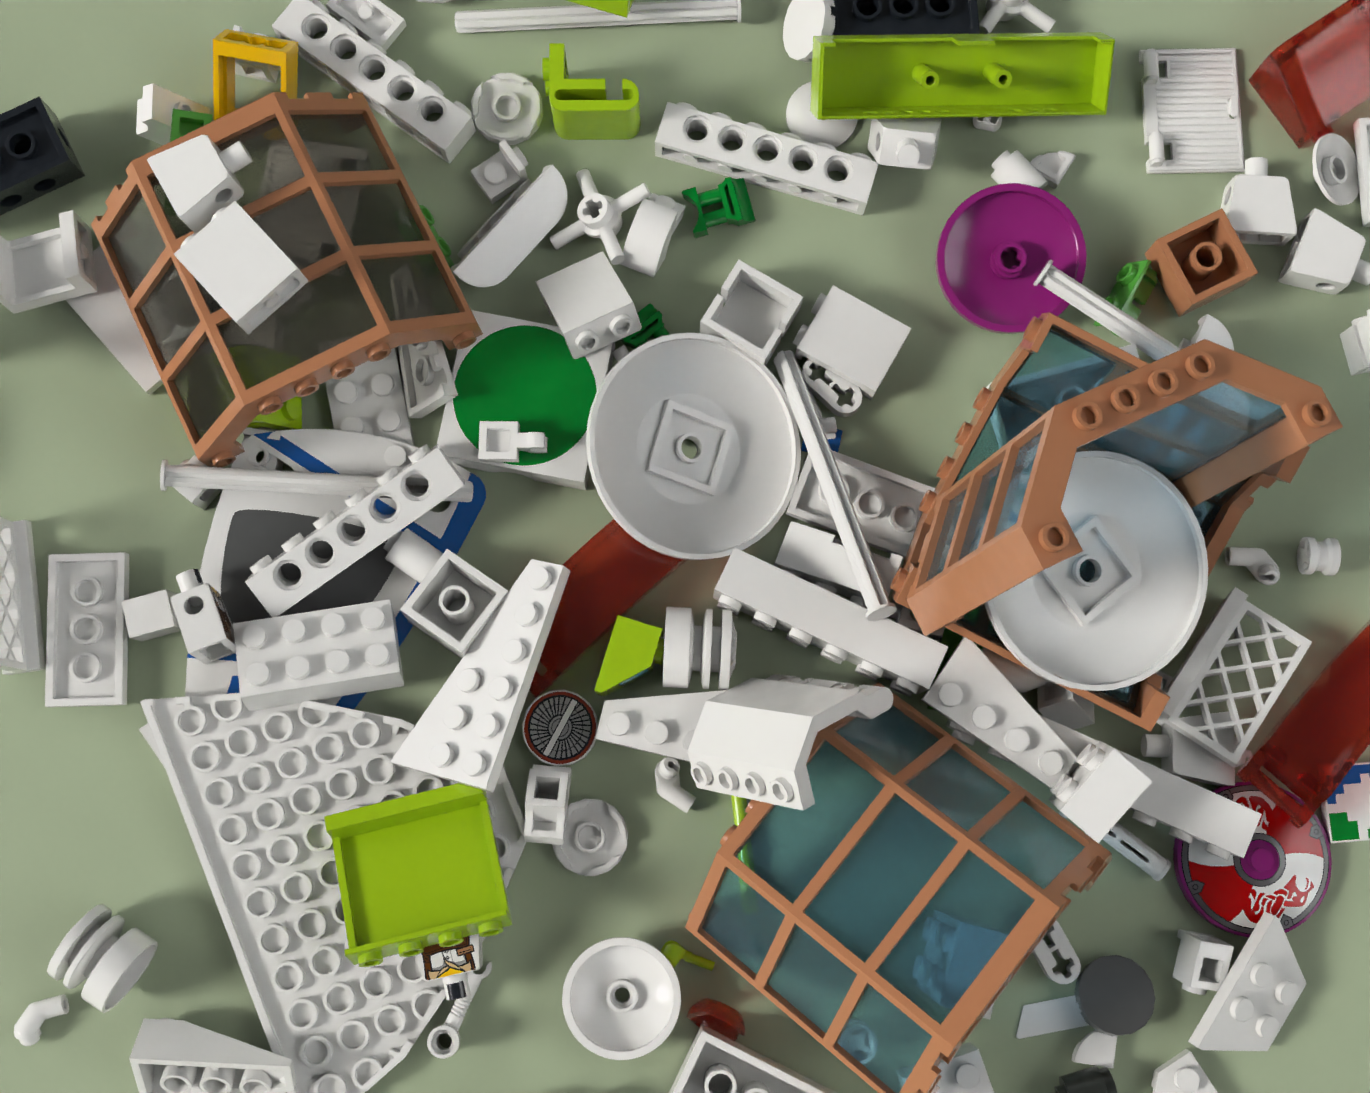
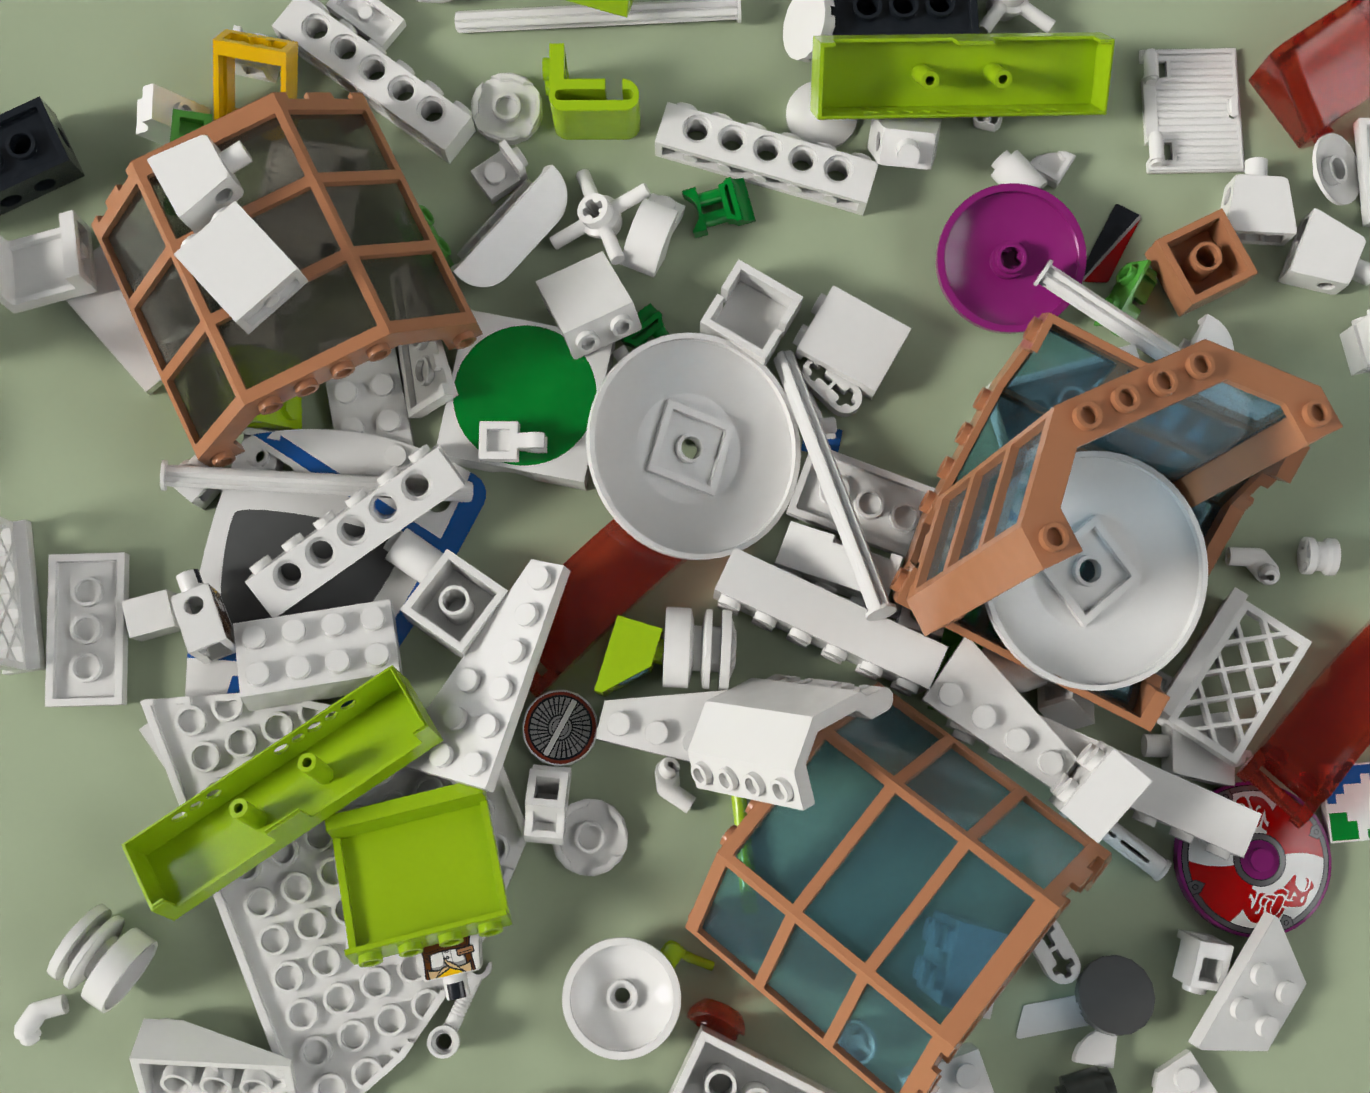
none -> lime piece [121,665,444,921]
none -> sticker [1082,204,1141,283]

